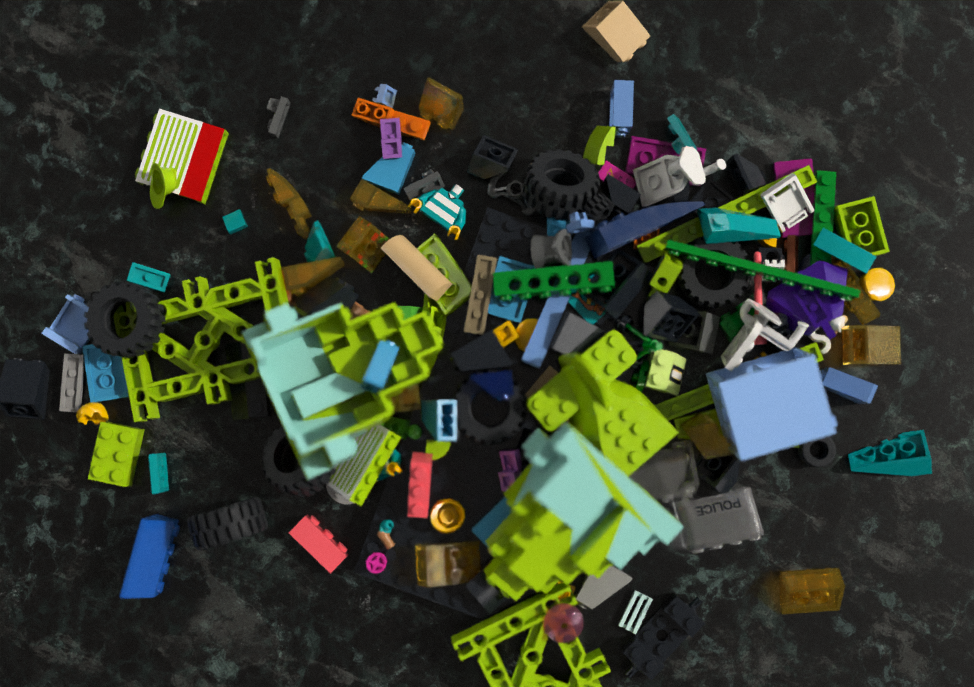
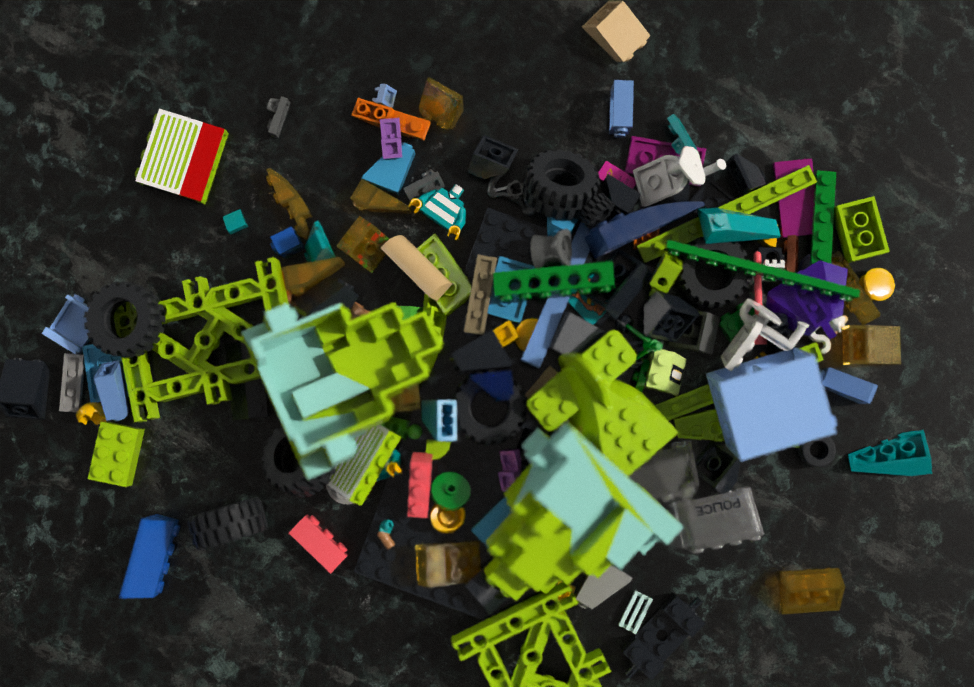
teal hinge [126,262,170,292] -> none
teal tile [149,453,169,494] -> none
lime piece [150,163,177,209] -> none
dark azure slope [360,340,399,395] -> none
dark pink wheel [366,552,387,574] -> none
clear pink dish [544,603,583,643] -> none
medium blue tile [566,212,595,234] -> none
lime slope [583,126,616,165] -> none
clear yellow slope [680,412,732,460] -> none
white container [760,173,814,233] -> none
teal slope [813,228,877,274] -> none
none -> medium blue slope [94,360,129,421]
none -> blue brick [270,227,305,259]
none -> green plate [431,472,470,511]

